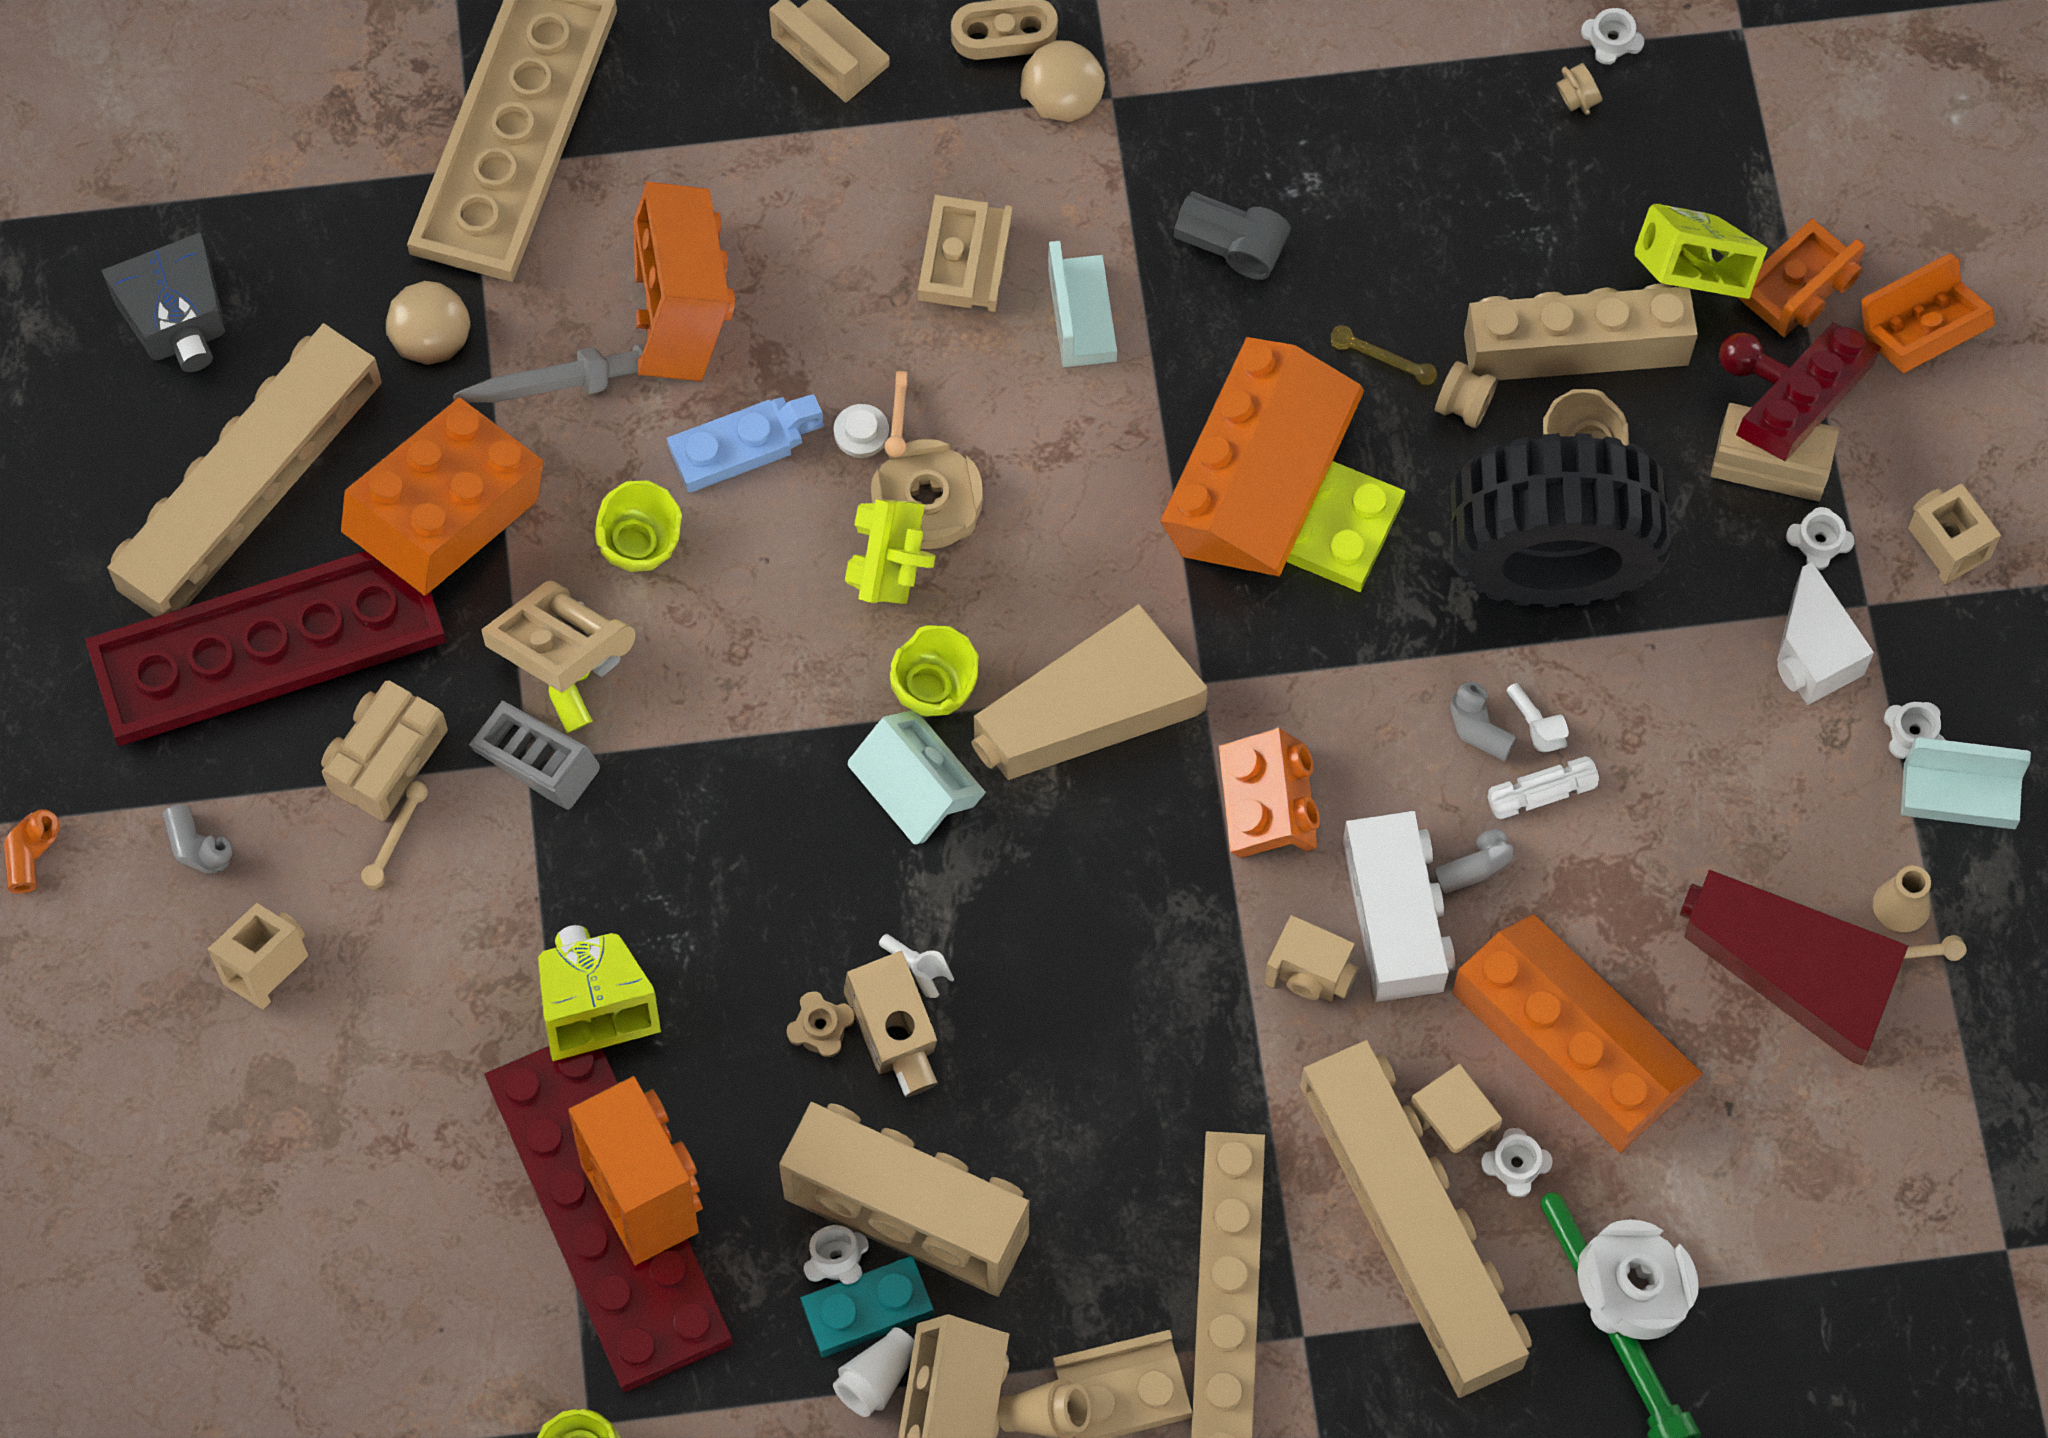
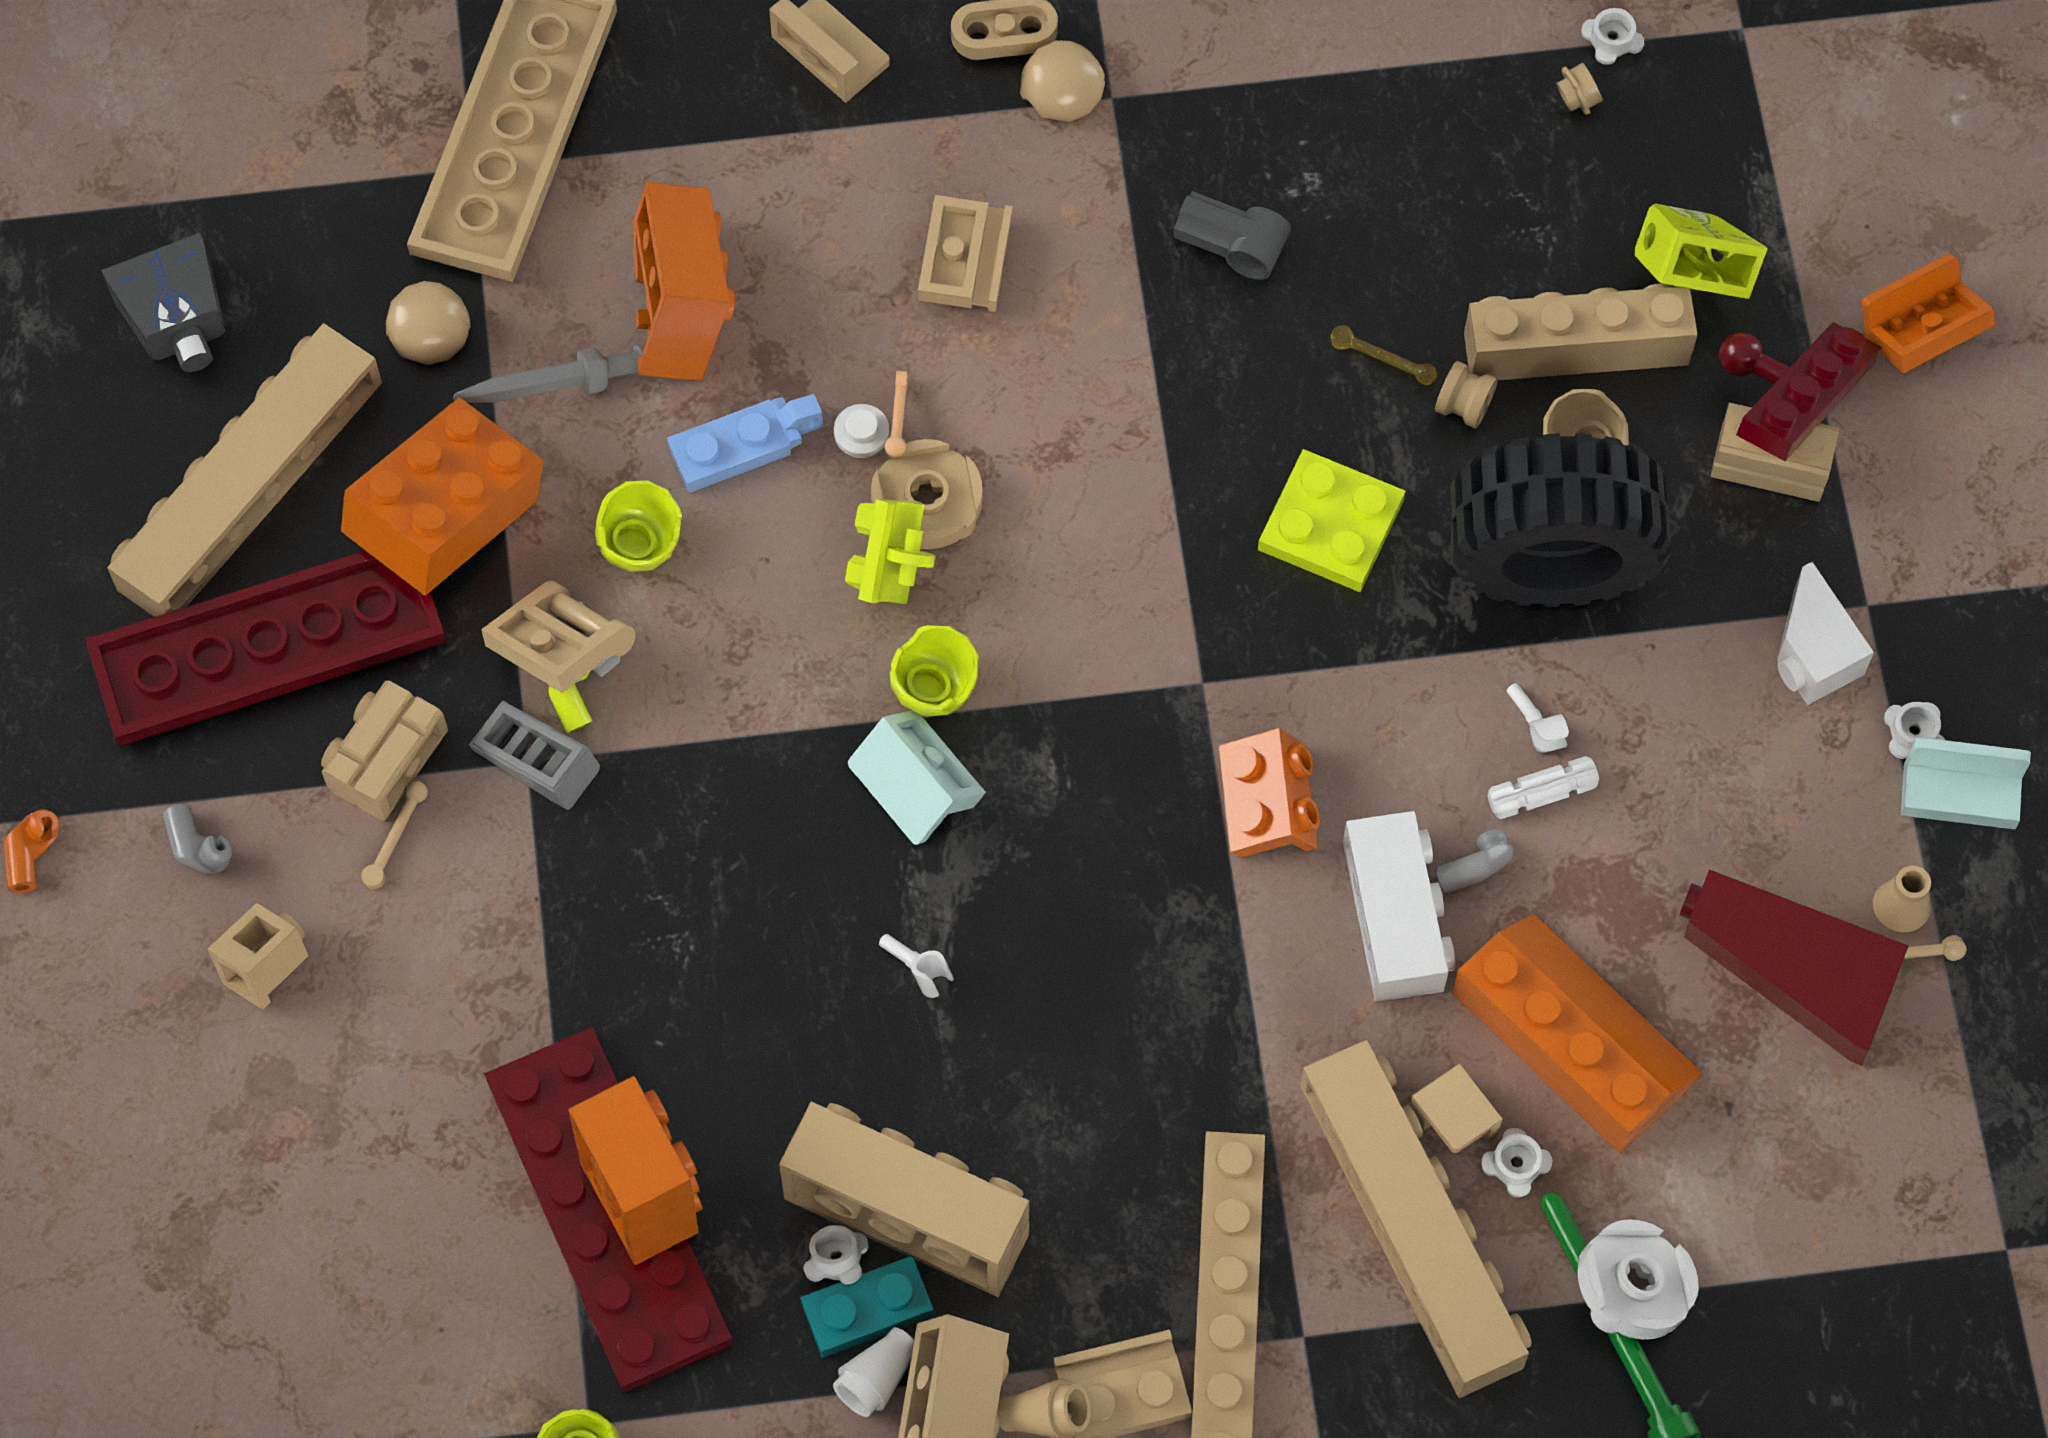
neon yellow torso [538,925,661,1061] -> none
tan plate [787,991,854,1057] -> none
tan torso [844,950,938,1097] -> none
tan slope [972,604,1208,780] -> none
light aqua panel [1048,241,1117,368] -> none
orange slope [1160,337,1364,577] -> none
tan brick [1264,915,1359,1002] -> none
light grey arm [1450,681,1517,762] -> none
orange bracket [1737,218,1866,337] -> none
white plate [1786,507,1854,570] -> none
tan brick [1908,483,2001,585] -> none

